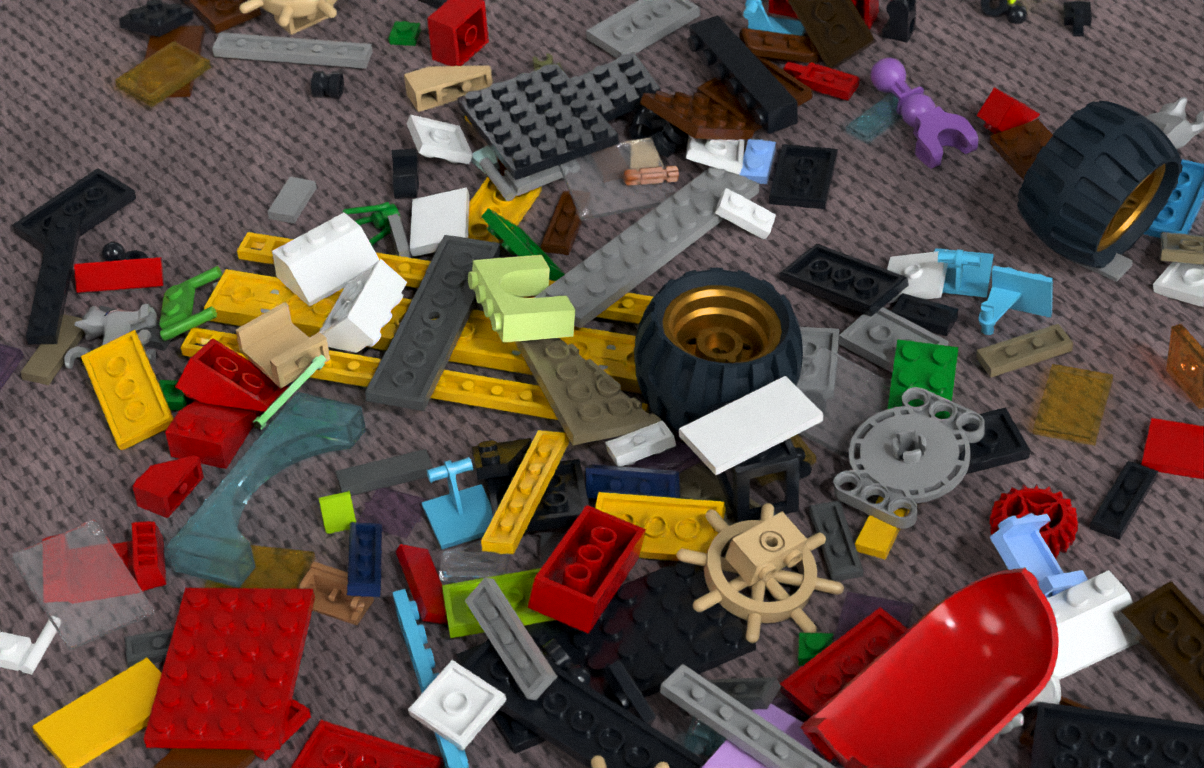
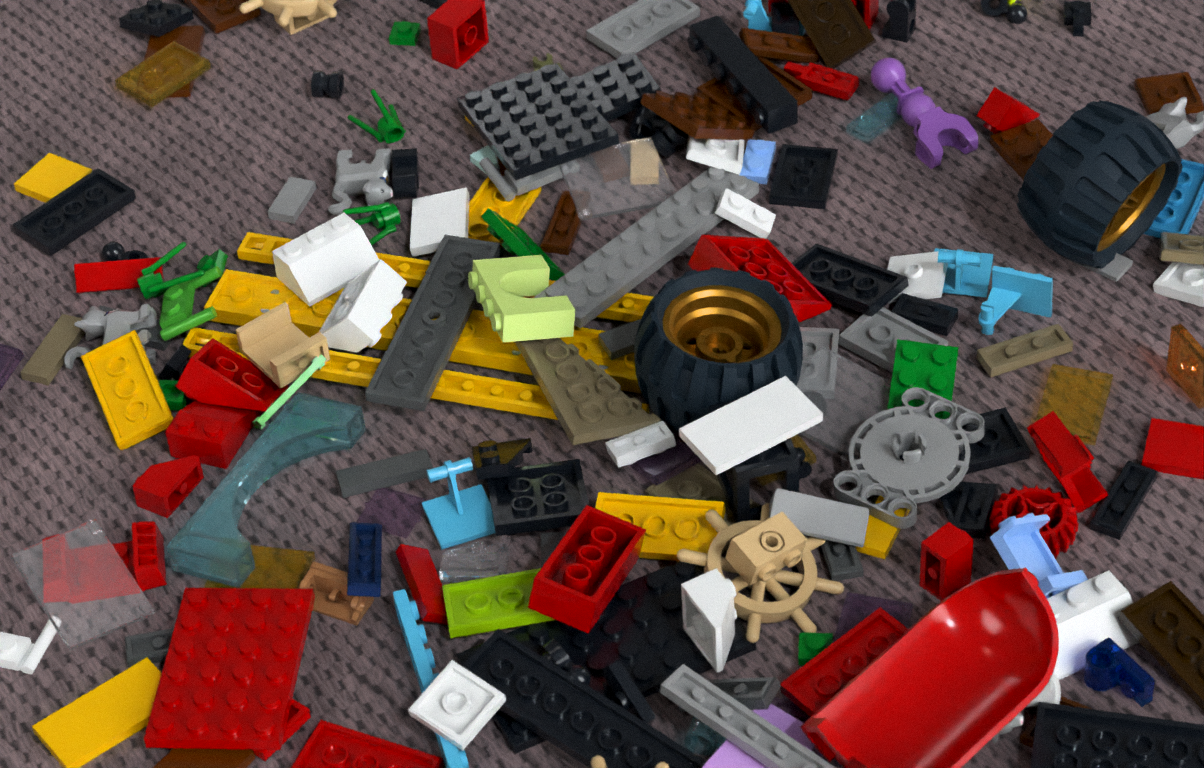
black plate [26,215,82,344] -> none
light grey plate [212,32,373,69] -> none
lime slope [319,491,356,534] -> none
light grey tile [388,214,411,258] -> none
tan slope [404,66,492,112] -> none
white plate [406,115,473,164] -> none
light grey plate [465,577,557,700] -> none
yellow plate [481,430,569,554] -> none
dark blue plate [585,464,680,499] -> none
axle [623,165,679,186] -> none
none -> yellow tile [14,153,92,203]
none -> green plant [137,242,205,300]
none -> black tile [158,345,192,381]
none -> green plate [197,249,228,287]
none -> light grey animal [328,148,393,215]
none -> green plant [348,89,406,144]
none -> dark grey tile [598,319,641,360]
none -> white slope [681,568,737,673]
none -> red slope [688,235,832,323]
none -> light grey slope [768,488,869,548]
none -> black plate [771,2,799,35]
none -> red brick [920,522,973,601]
none -> black wing [940,482,998,539]
none -> red piece [1027,410,1108,513]
none -> clear blue plate [1083,637,1155,707]
none -> reddish brown tile [1134,72,1204,115]

